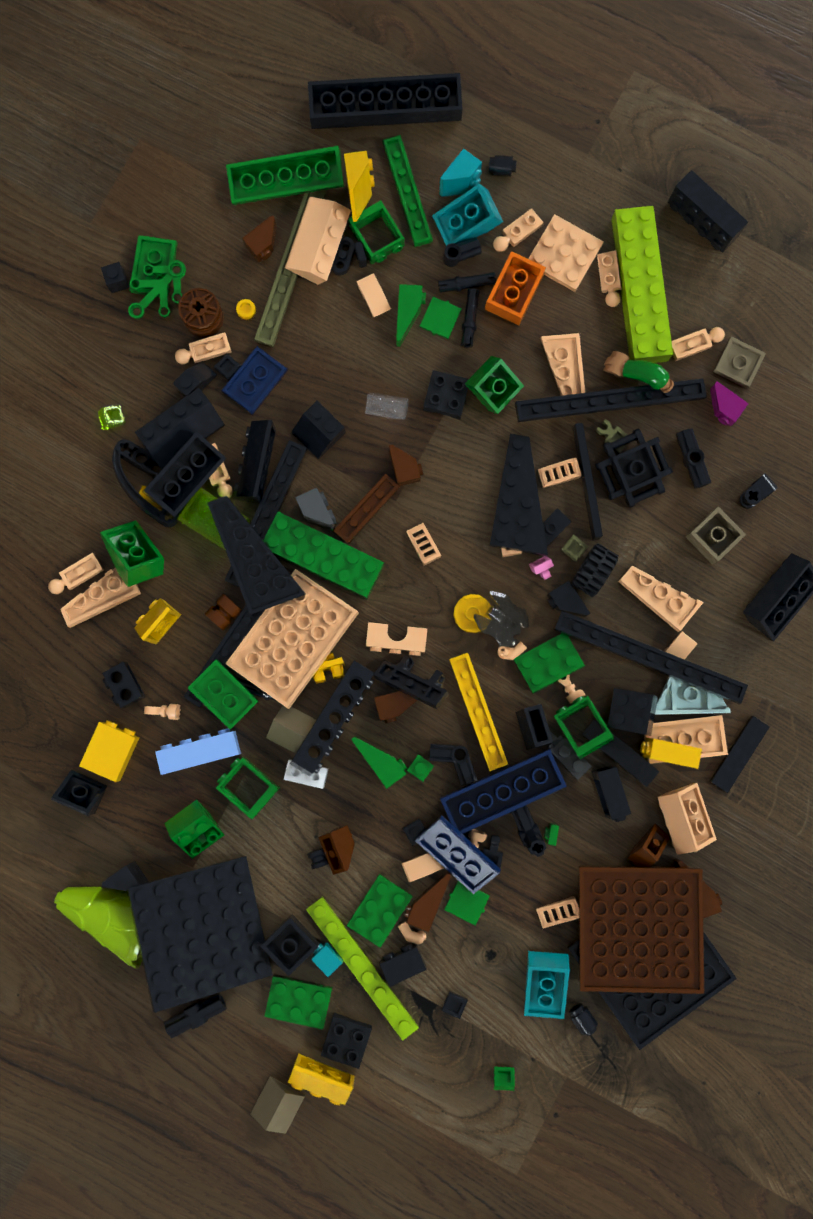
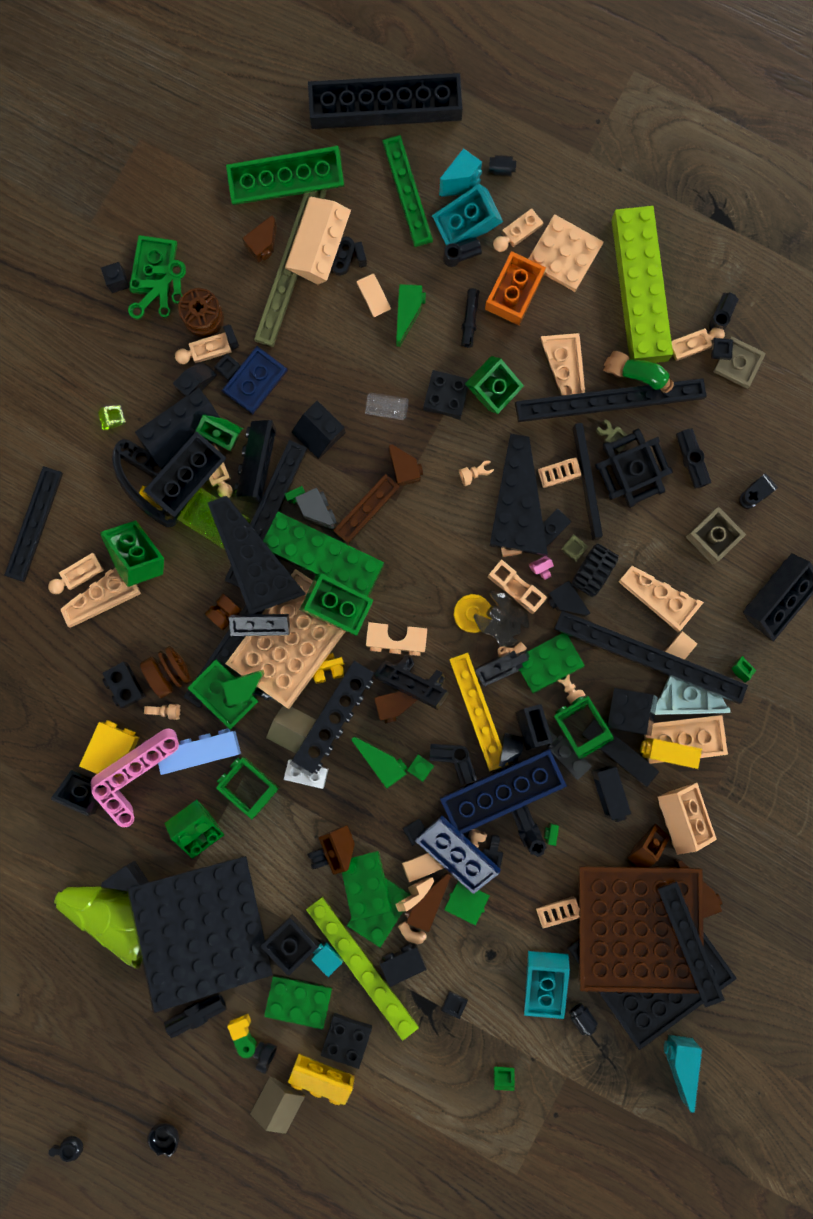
yellow slope [134,598,181,644] -> none
yellow tile [236,299,256,320] -> none
yellow slope [344,151,375,222] -> none
green window [348,200,404,264] -> none
light nougat slope [406,523,441,566] -> none
green piece [420,297,462,339] -> none
black pin [438,272,496,293] -> none
light nougat plate [597,250,622,307] -> none
black brick [667,170,748,253] -> none
magenta slope [710,382,749,427] -> none
black tile [710,716,770,793] -> none
none -> black tile [4,466,63,582]
none -> black piece [49,1136,83,1162]
none -> bright pink beam [91,729,179,827]
none -> reddish brown wheel [140,646,191,698]
none -> black hair [147,1123,179,1157]
none -> green slope [195,415,243,451]
none -> green slope [222,670,264,708]
none -> black tile [223,324,239,350]
none -> leg [227,1014,257,1058]
none -> plate [229,614,291,636]
none -> black piece [253,1042,277,1074]
none -> green plate [285,486,305,505]
none -> green slope [299,573,374,636]
none -> green plate [342,851,392,921]
none -> light nougat slope [395,877,434,912]
none -> light nougat piece [459,461,494,486]
none -> black hinge [475,650,530,687]
none -> light nougat arch [488,559,547,614]
none -> black slope [499,733,524,767]
none -> black plate [657,881,725,1008]
none -> teal slope [664,1035,702,1113]
none -> black piece [709,292,739,330]
none -> black tile [711,338,733,360]
none -> green plate [731,656,756,683]

